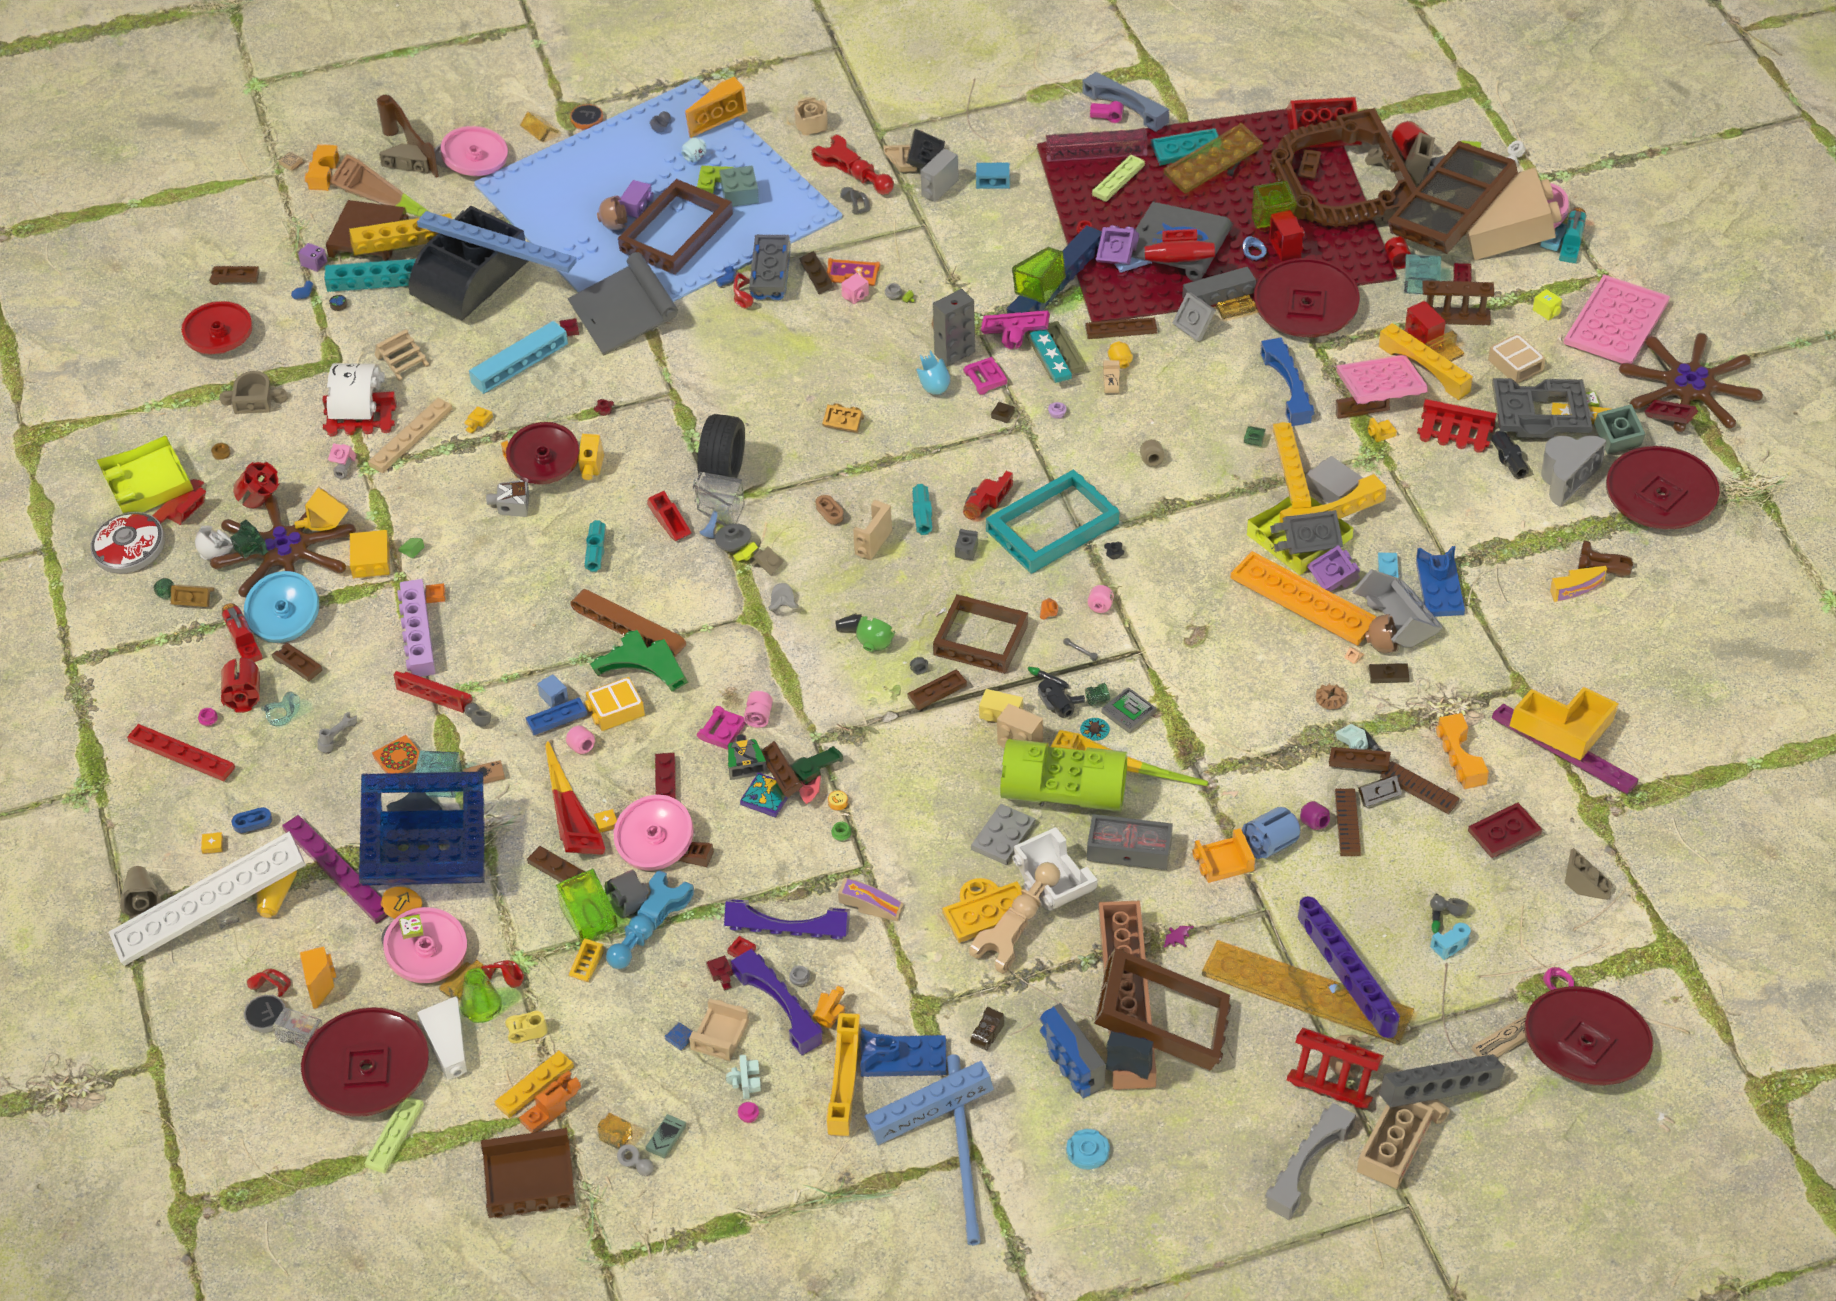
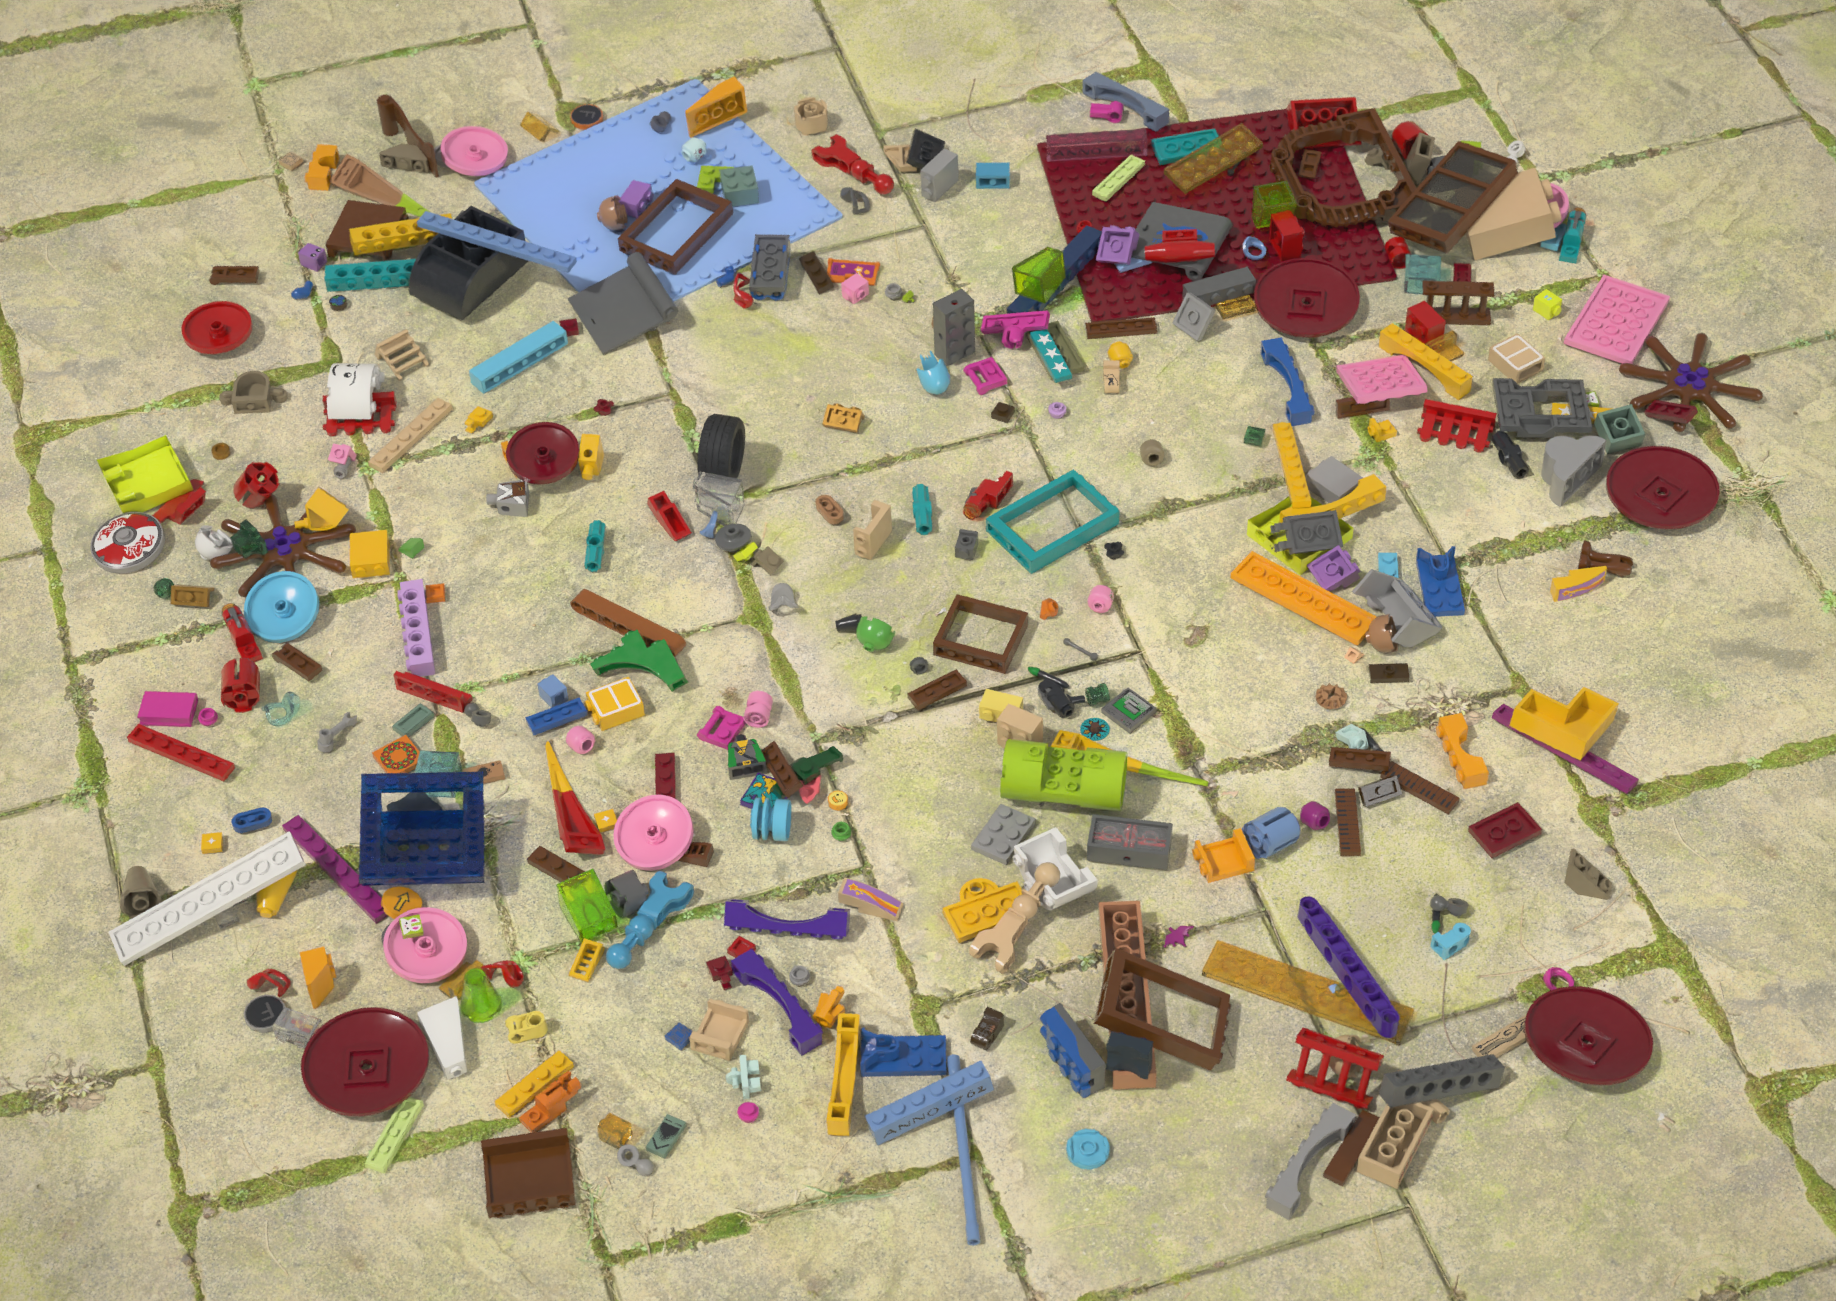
none -> dark pink piece [137,691,198,727]
none -> sand green tile [392,703,435,738]
none -> medium azure wheel [750,797,792,842]
none -> reddish brown tile [1323,1109,1380,1186]

